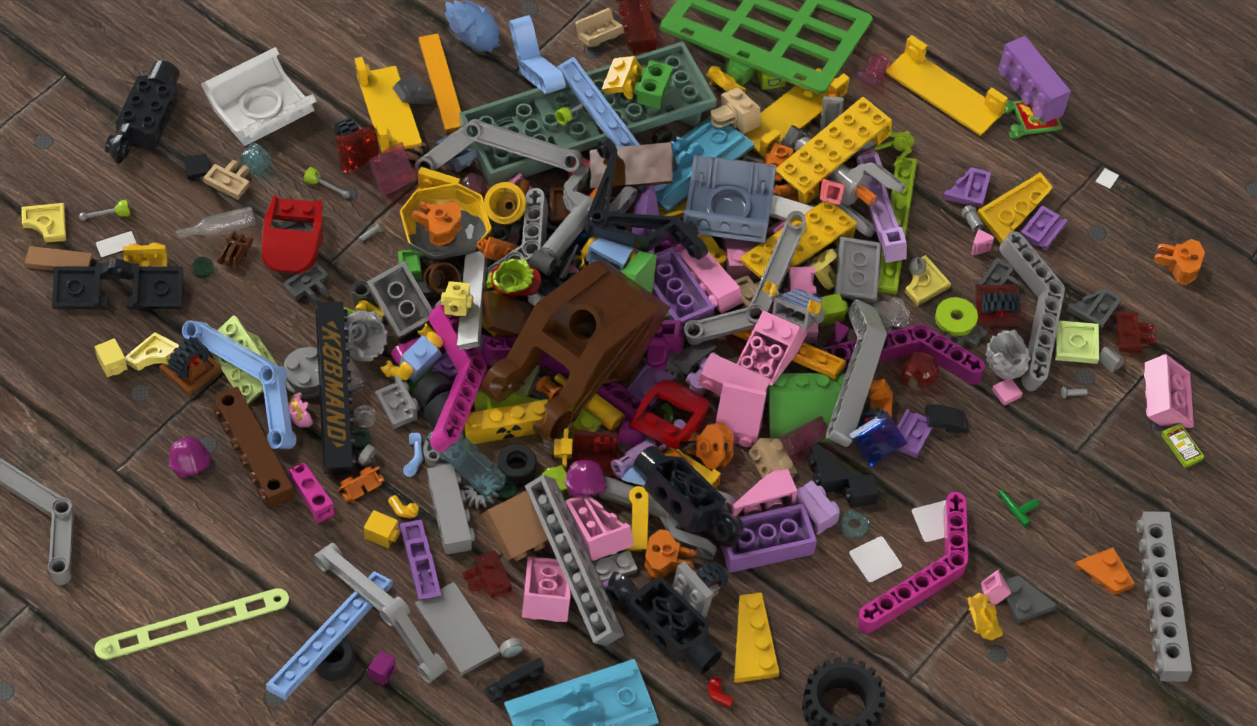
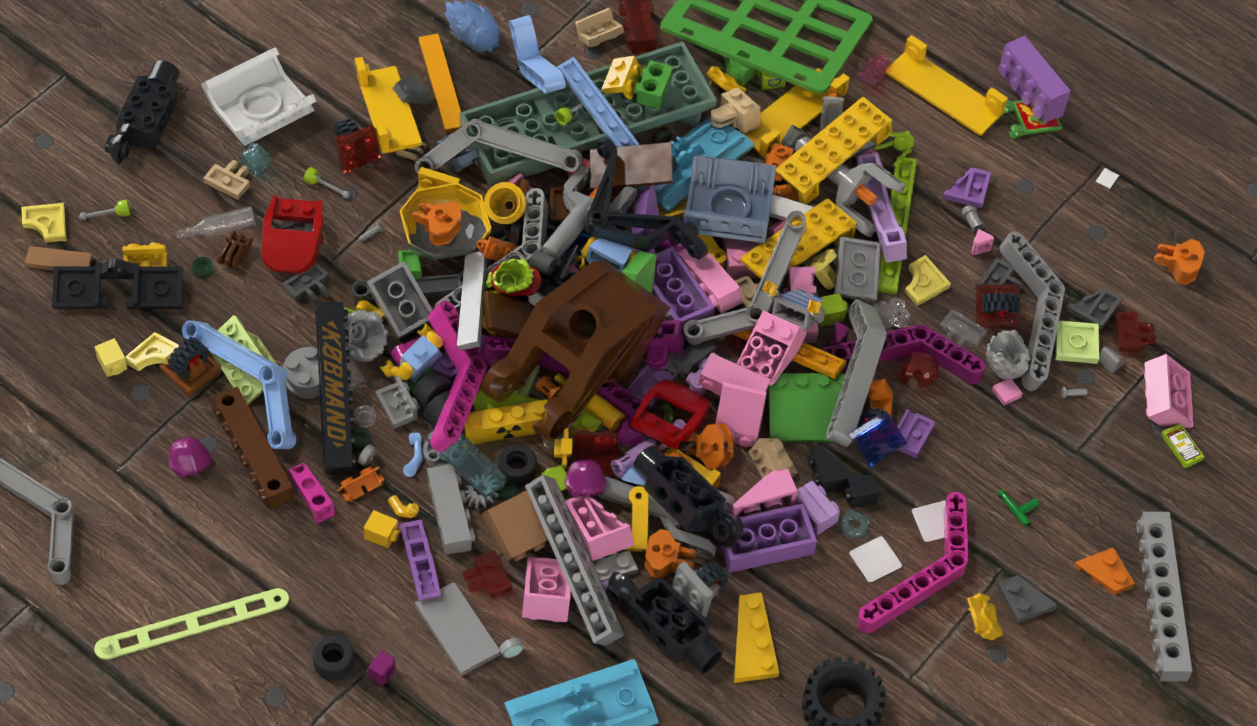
white sticker [96,231,137,257] -> none
black piece [183,154,210,180] -> none
light blue tile [266,571,393,700] -> none
bright pink hair [288,392,313,428] -> none
light grey piece [313,543,448,683] -> none
clear pink hinge [369,142,419,197] -> none
reddish brown helmet [424,263,460,294] -> none
light yellow brick [441,281,473,316] -> none
clear pink head [460,173,488,201] -> none
black hinge [484,658,545,703] -> none
red arm [707,677,734,708] -> none
clear pink slope [779,416,828,457] -> none
coral slope [819,179,845,205] -> none
light grey hinge [909,257,926,276] -> none
black slope [925,404,968,433] -> none
lime tile [935,297,978,336] -> none
yellow wing [977,172,1053,244] -> none
bright pink slope [981,570,1011,605] -> none
medium lavender plate [1021,205,1068,251] -> none

